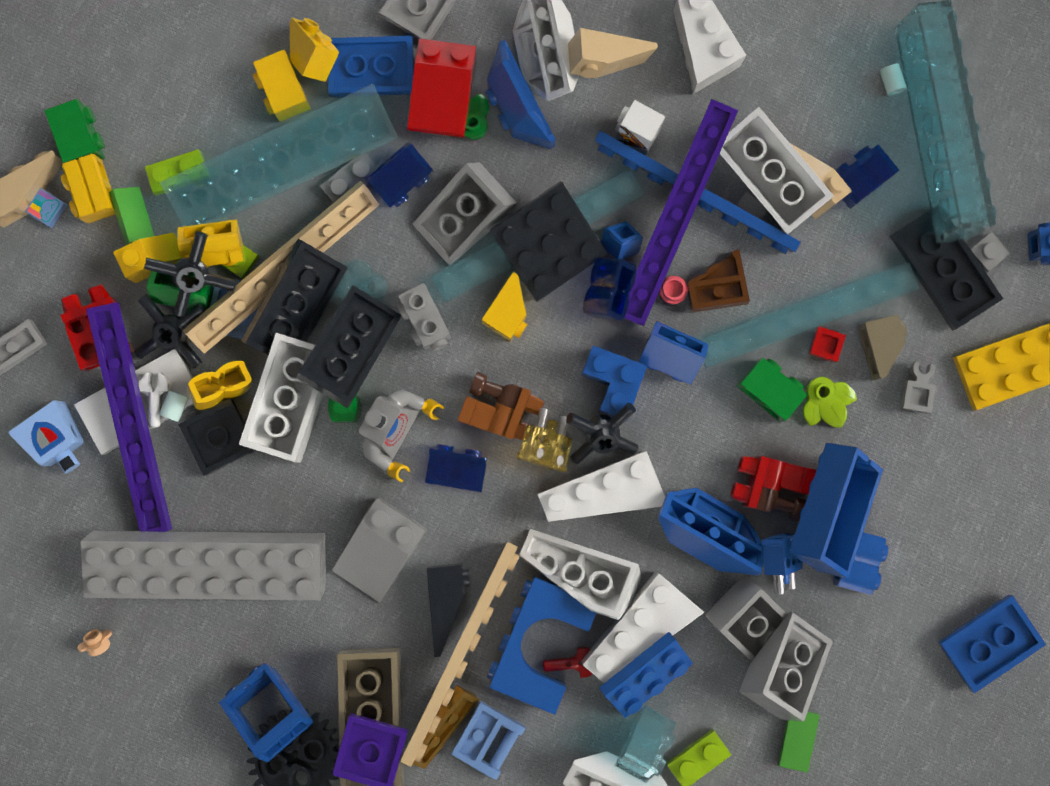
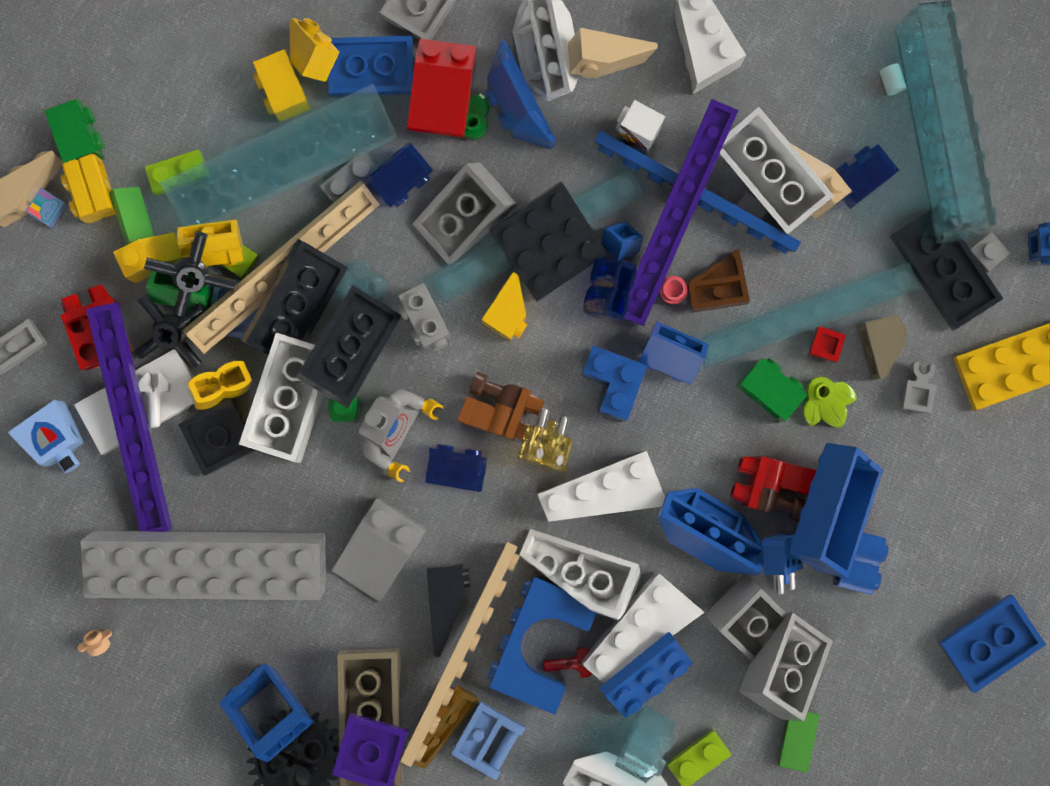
light aqua hinge [159,390,188,422] -> none
black bar [566,403,638,464] -> none

